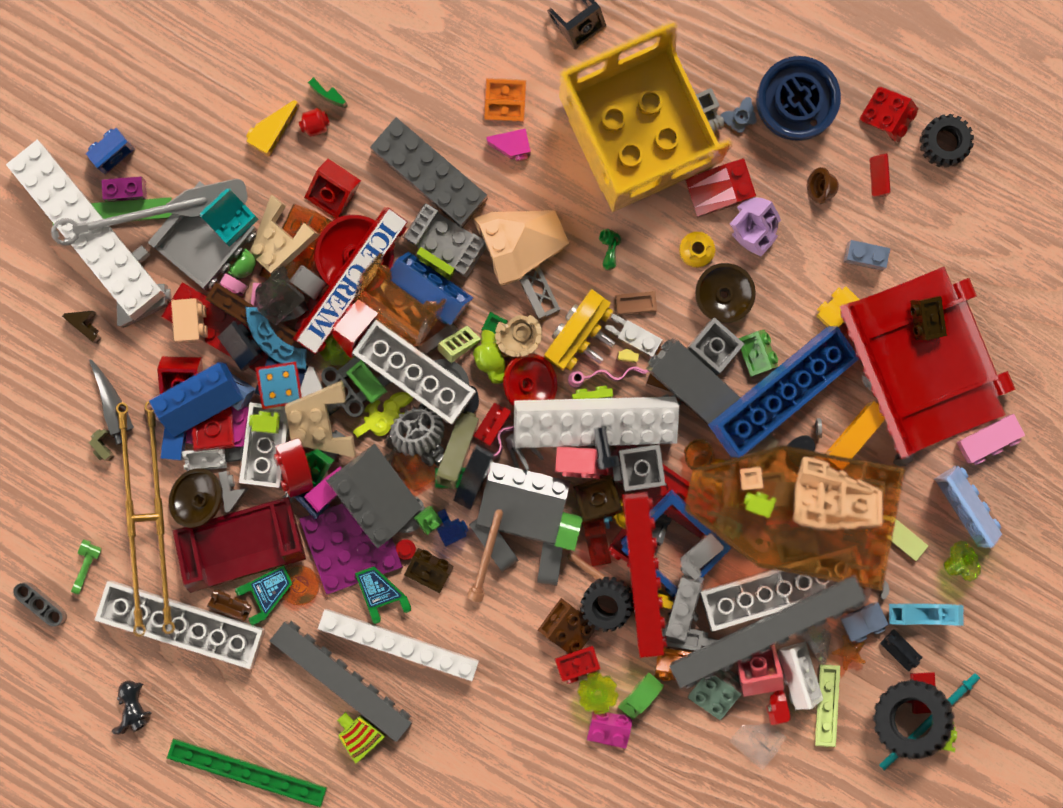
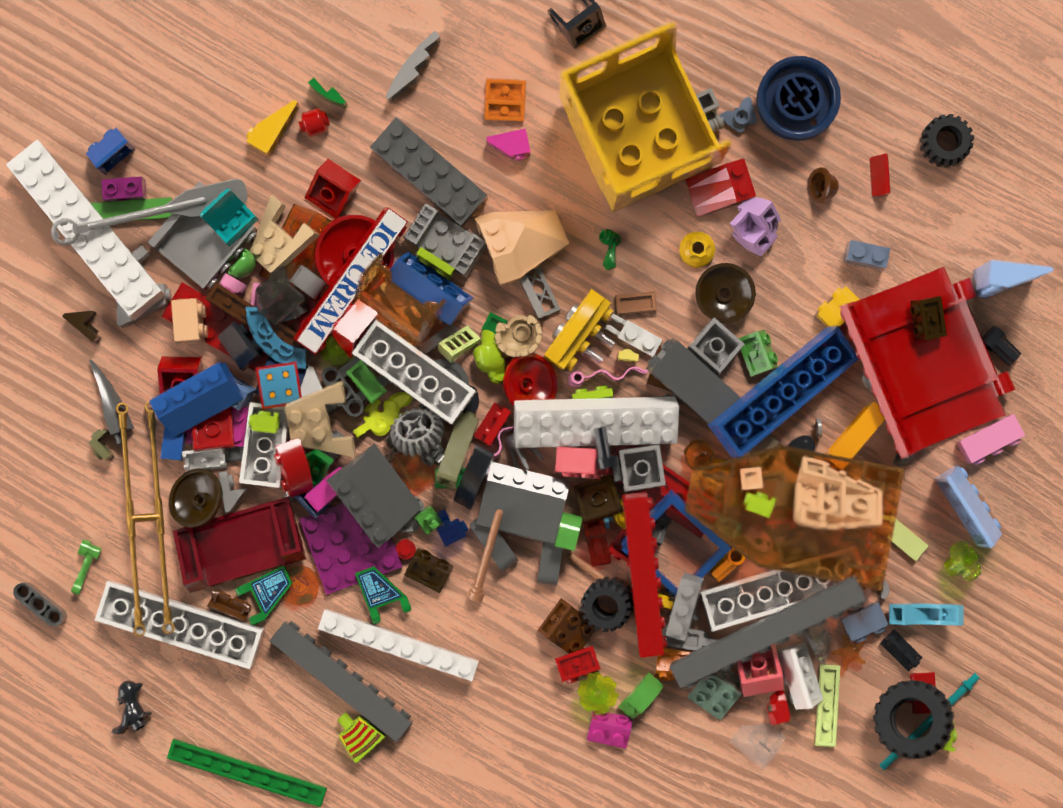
light grey bracket [680,533,724,580] -> none
red bracket [860,87,918,143] -> none
none -> light grey slope [386,31,441,103]
none -> light orange piece [709,546,746,582]
none -> light blue slope [972,260,1053,298]
none -> black piece [982,325,1022,366]

